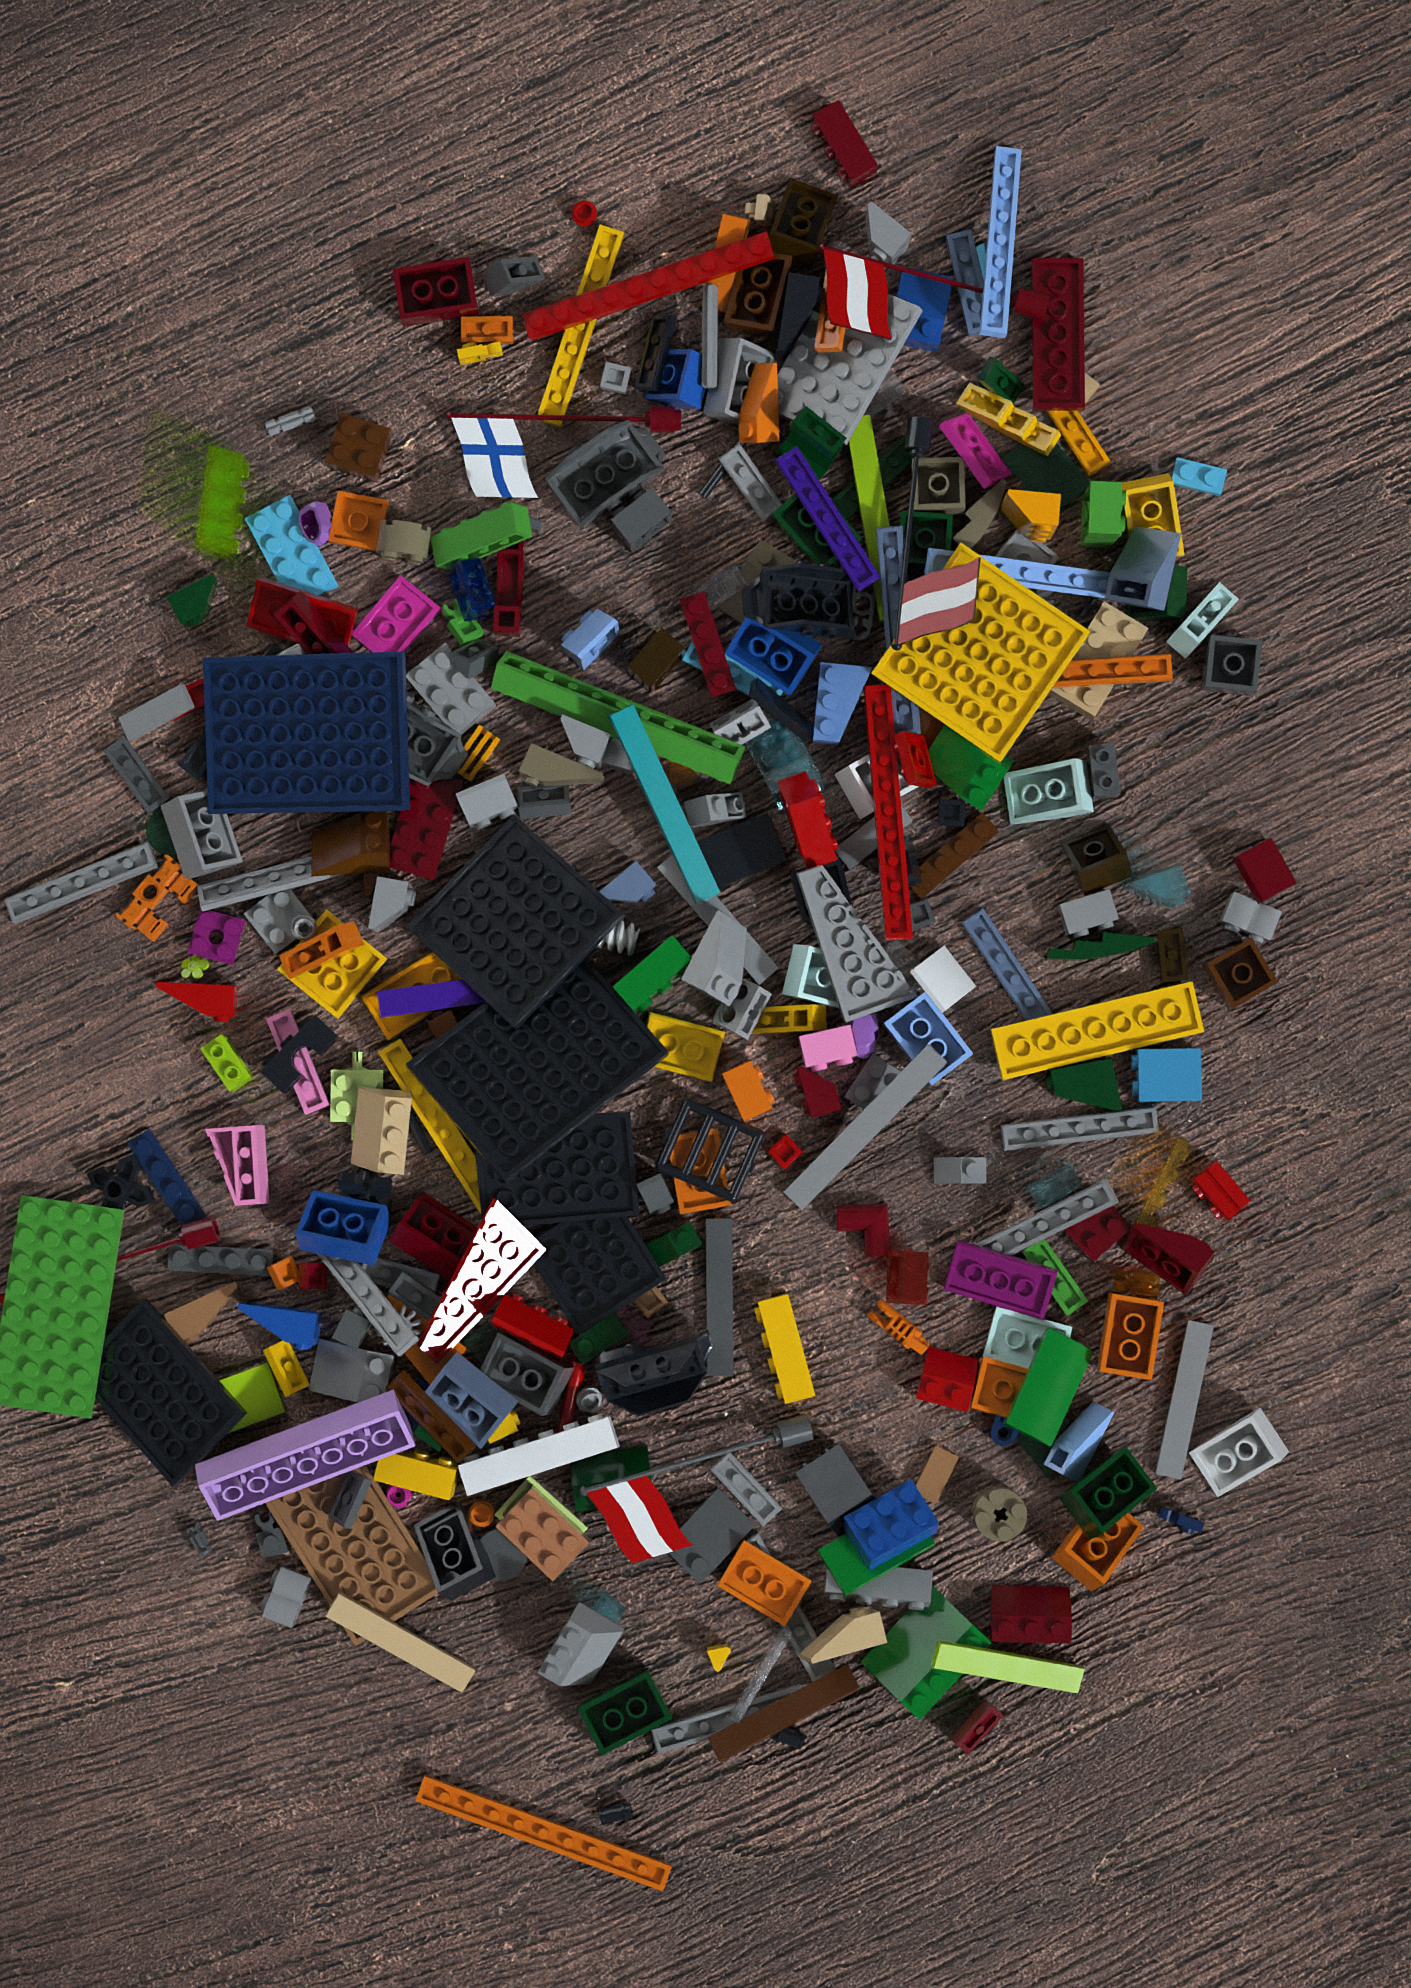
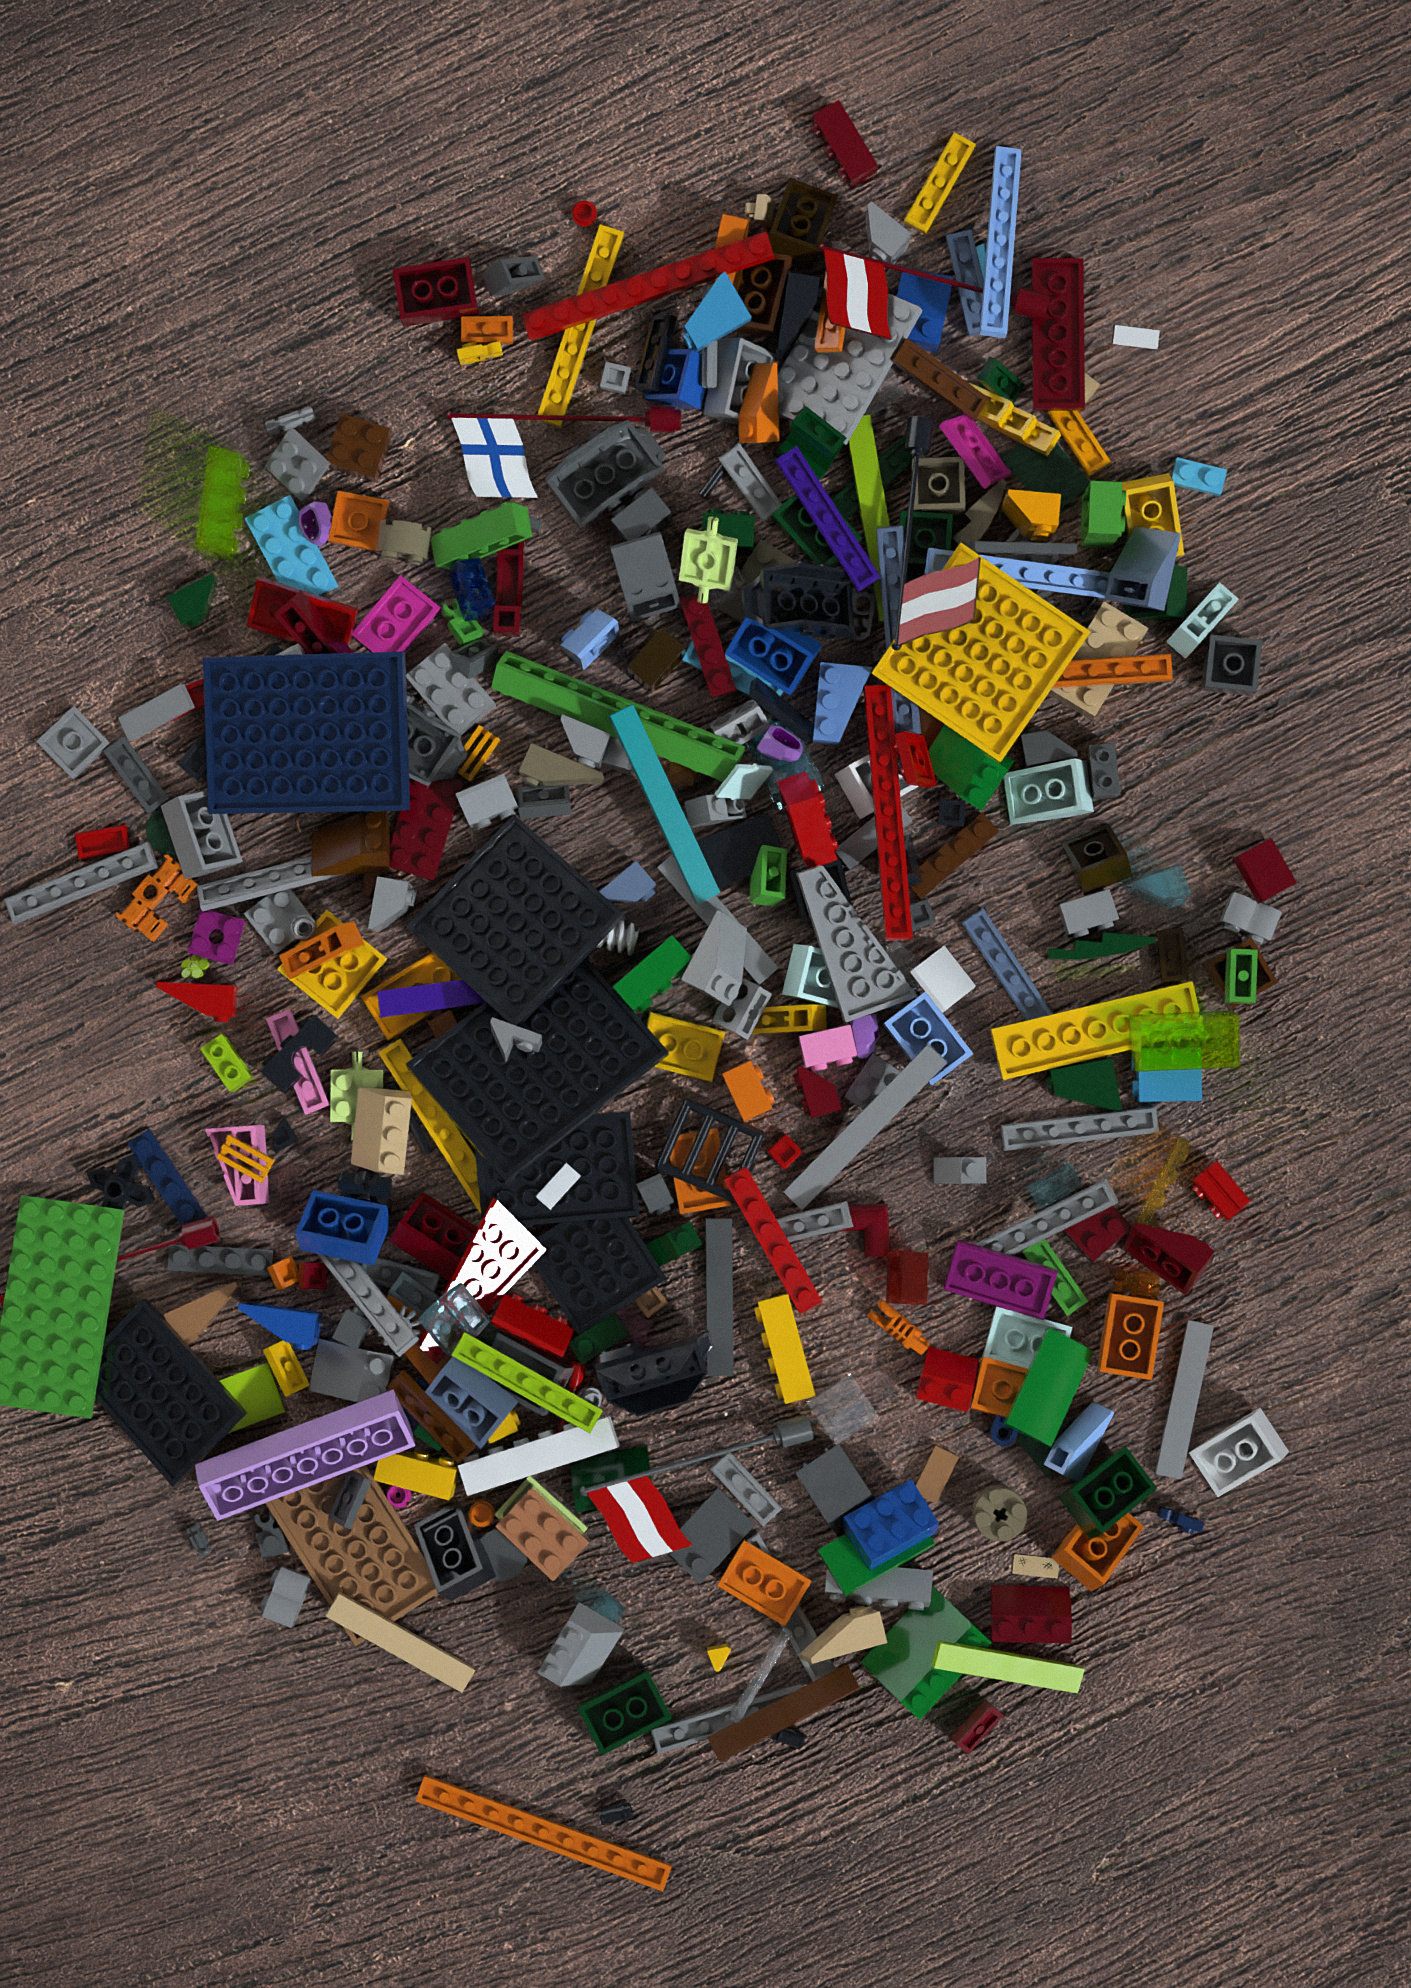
none -> light grey plate [36,706,111,780]
none -> red tile [75,825,131,860]
none -> light orange tile [216,1135,275,1183]
none -> light grey plate [265,428,331,502]
none -> black tile [272,1118,299,1153]
none -> clear light blue slope [418,1283,491,1357]
none -> lime plate [451,1332,603,1434]
none -> light grey slope [490,1017,542,1061]
none -> white sticker [536,1163,581,1210]
none -> dark grey slope [610,532,681,622]
none -> yellowish green plate [679,517,738,603]
none -> dark azure slope [682,272,752,353]
none -> dark green brick [702,509,755,556]
none -> light aqua piece [715,763,773,800]
none -> red plate [723,1166,822,1314]
none -> bright green slope [749,845,787,907]
none -> medium lavender rock [756,725,803,762]
none -> light grey tile [776,1201,853,1242]
none -> clear slope [807,1373,879,1446]
none -> reddish brown plate [891,338,989,421]
none -> yellow tile [903,132,976,235]
none -> dark grey tile [963,541,1077,556]
none -> tan sticker [1012,1554,1059,1579]
none -> dark grey slope [1019,727,1078,768]
none -> white sticker [1113,325,1160,349]
none -> clear neon green slope [1129,1010,1240,1072]
none -> bright green brick [1225,949,1258,1004]

